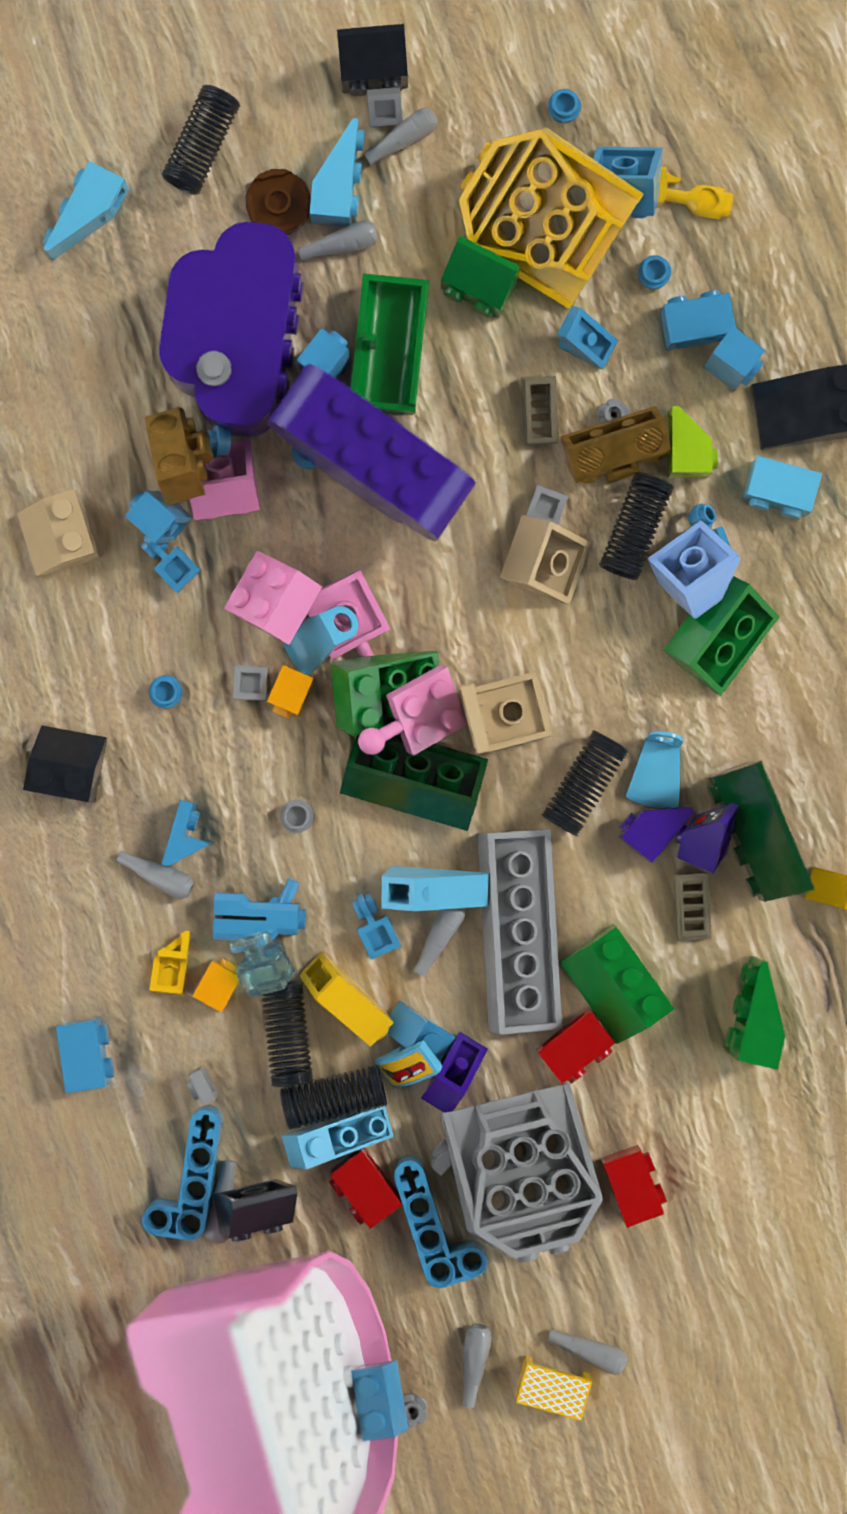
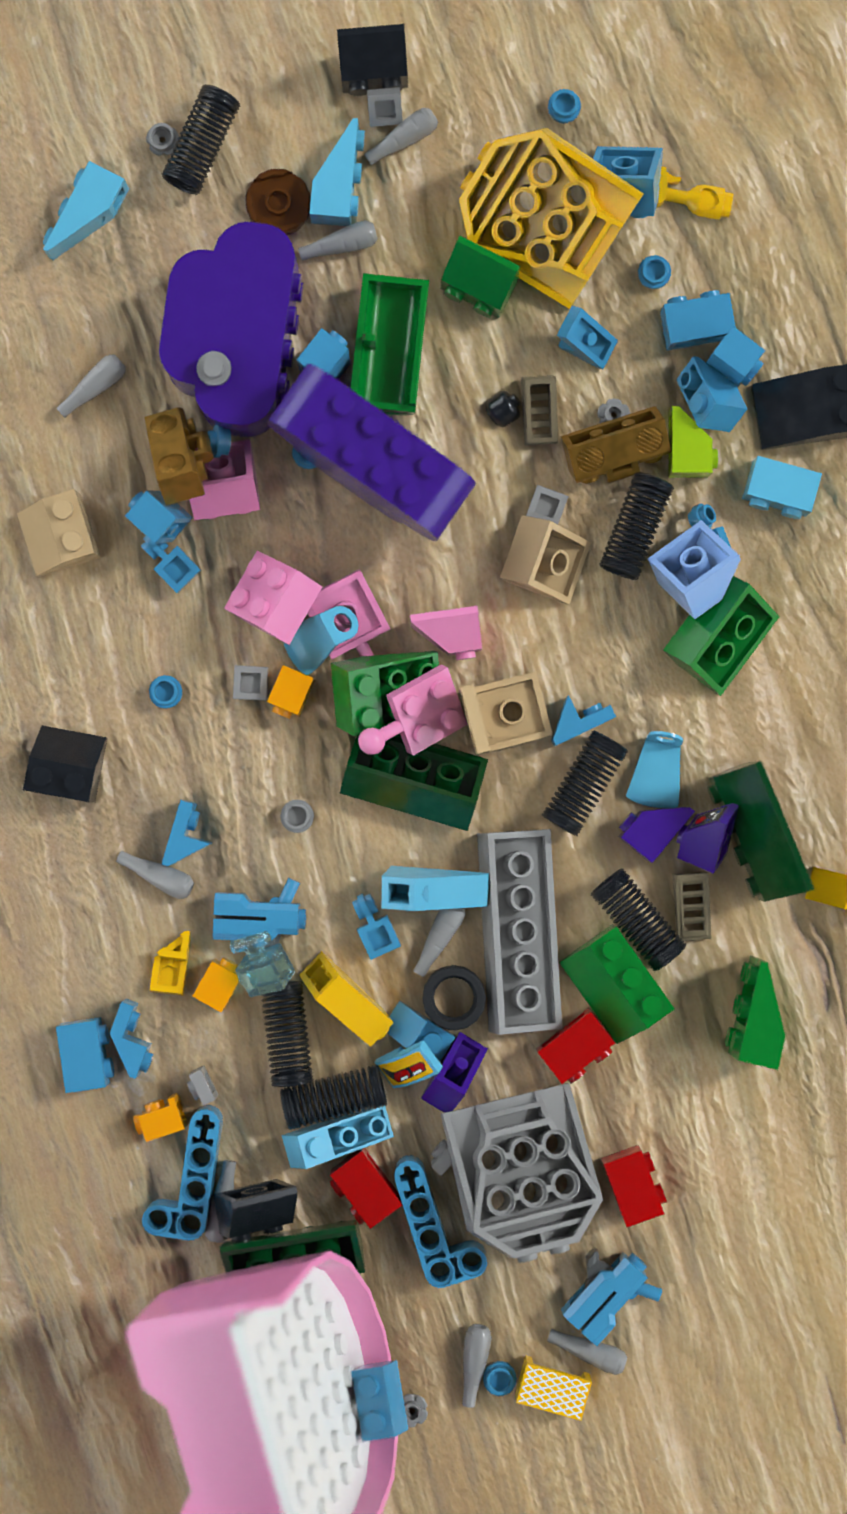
none -> light grey piece [56,354,126,417]
none -> dark azure slope [110,998,154,1079]
none -> light orange brick [133,1093,188,1142]
none -> light grey plate [146,123,179,156]
none -> dark green slope [220,1220,366,1274]
none -> bright pink slope [410,606,482,660]
none -> black tyre [422,965,486,1031]
none -> dark azure plate [483,1361,517,1396]
none -> black piece [486,390,521,427]
none -> dark azure slope [551,695,616,746]
none -> dark azure piece [561,1248,662,1346]
none -> black piece [591,868,686,971]
none -> dark azure slope [676,356,748,432]

